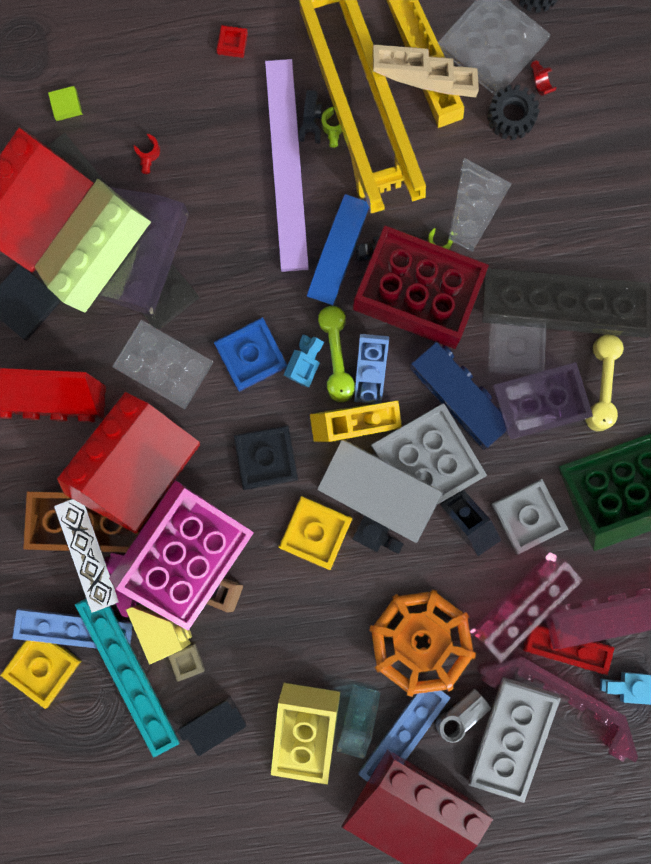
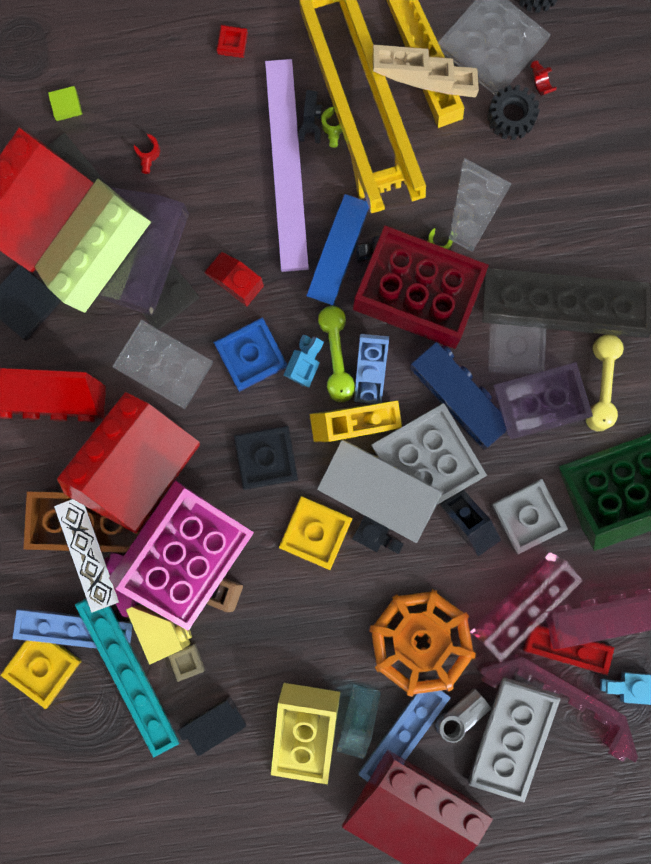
none -> red slope [204,252,264,307]

